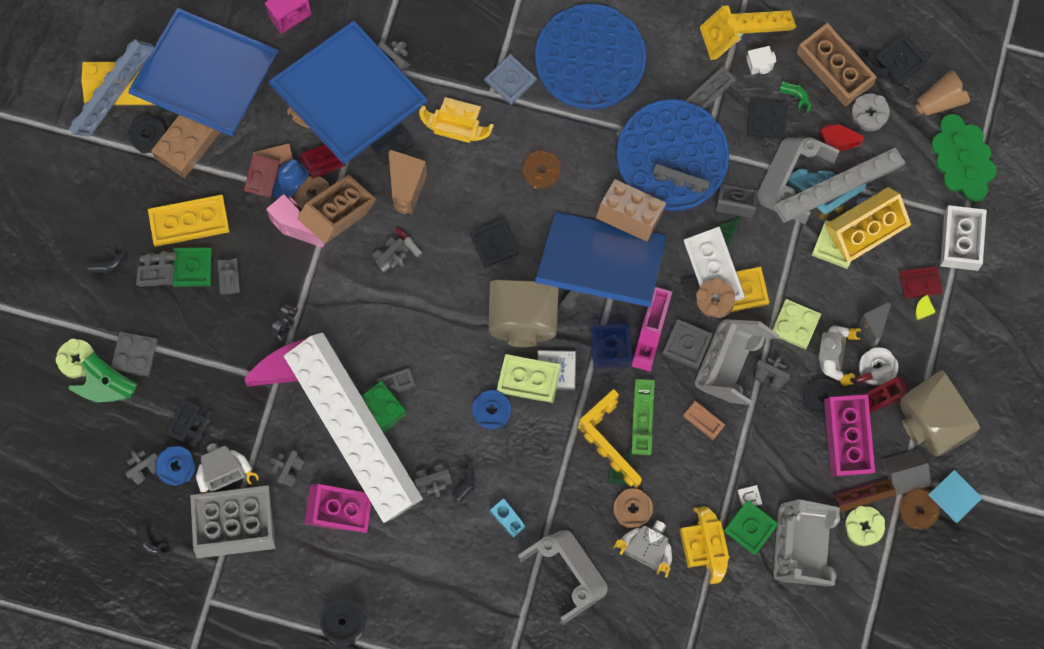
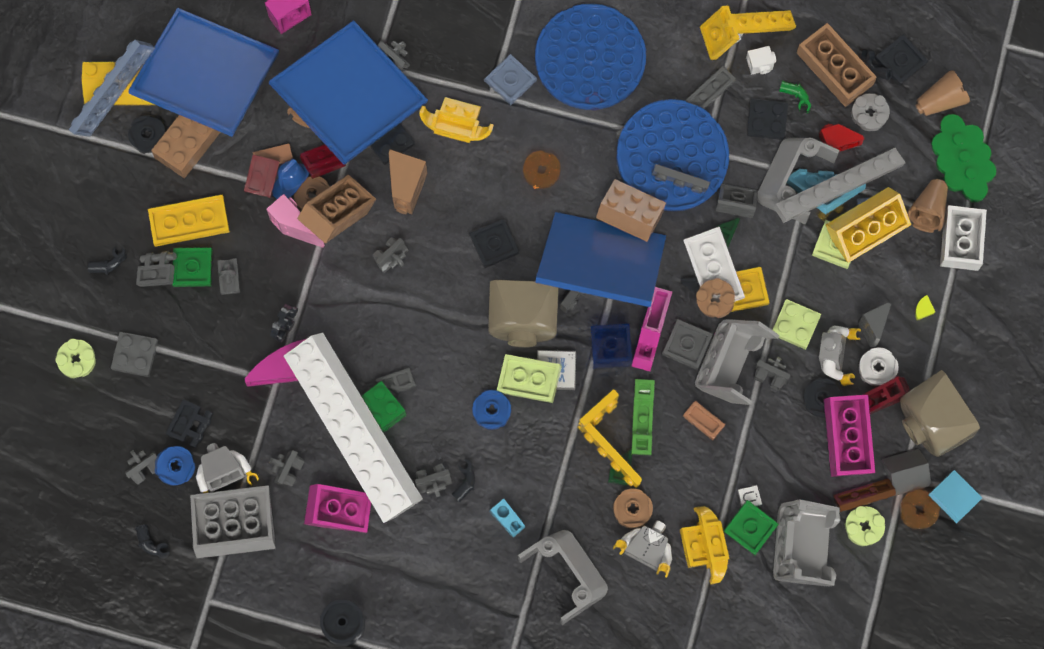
green pin [68,352,138,402] -> none
light grey piece [396,227,423,258] -> none
light grey piece [857,364,893,383] -> none
dark red plate [899,266,943,299] -> none
none -> medium nougat cone [907,179,948,233]

